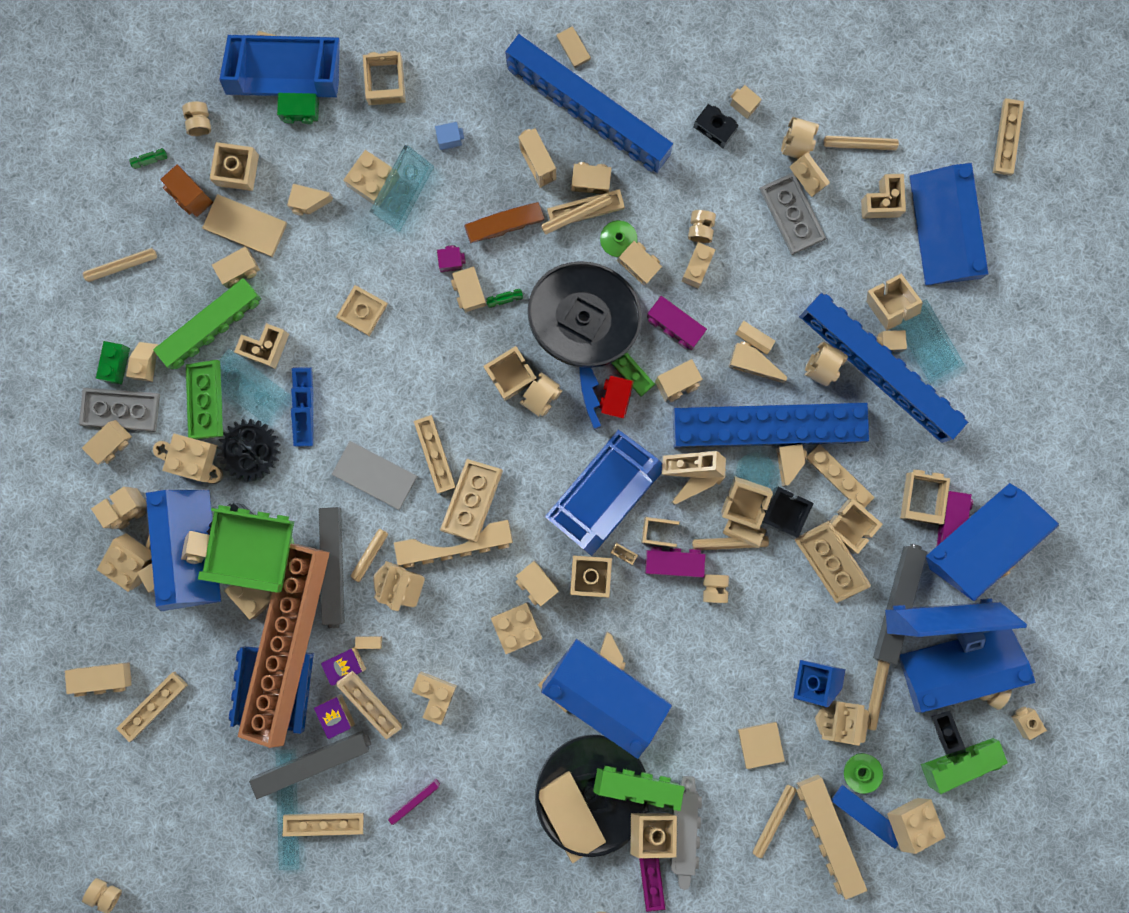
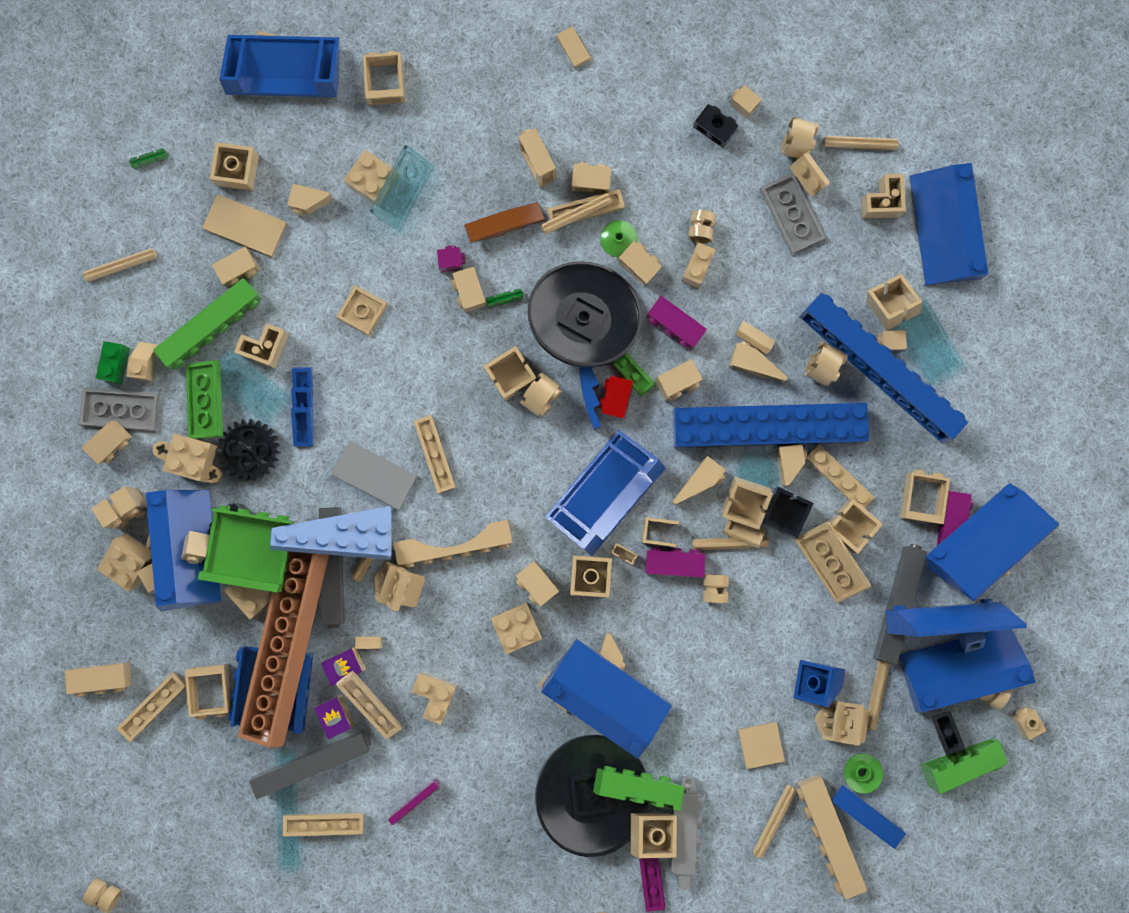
dark orange brick [160,164,213,217] -> none
tan wheel [182,101,211,136] -> none
green brick [277,93,319,124] -> none
medium blue brick [435,122,464,150] -> none
tan tile [440,459,503,543] -> none
blue brick [505,34,673,173] -> none
tan tile [539,771,606,863] -> none
tan slope [662,451,726,478] -> none
tan brick [887,798,946,854] -> none
tan plate [993,98,1024,176] -> none
none -> tan window [185,664,233,720]
none -> medium blue wing [270,506,391,560]

